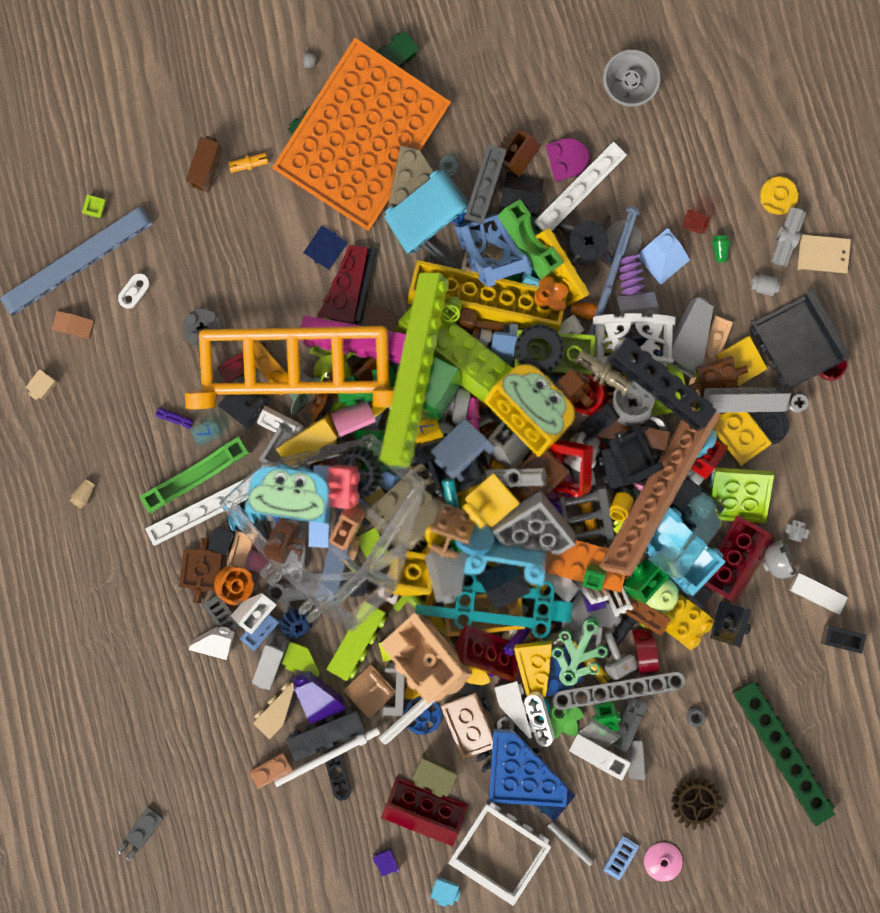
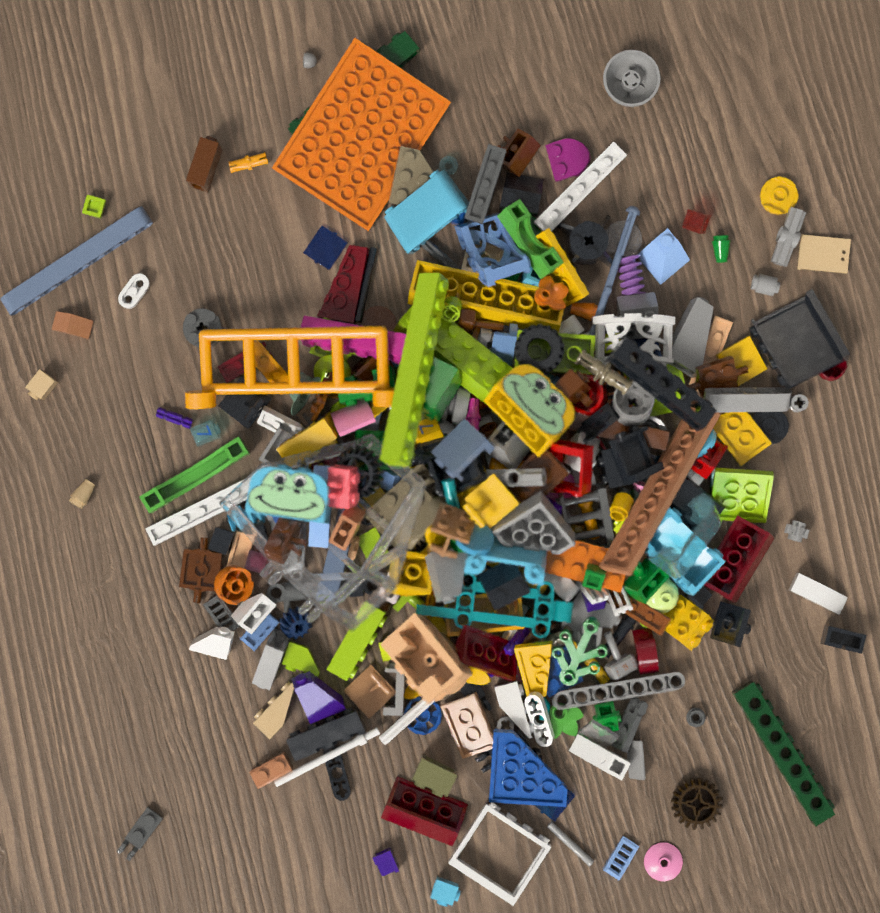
light grey cylinder [762,539,797,579] -> none

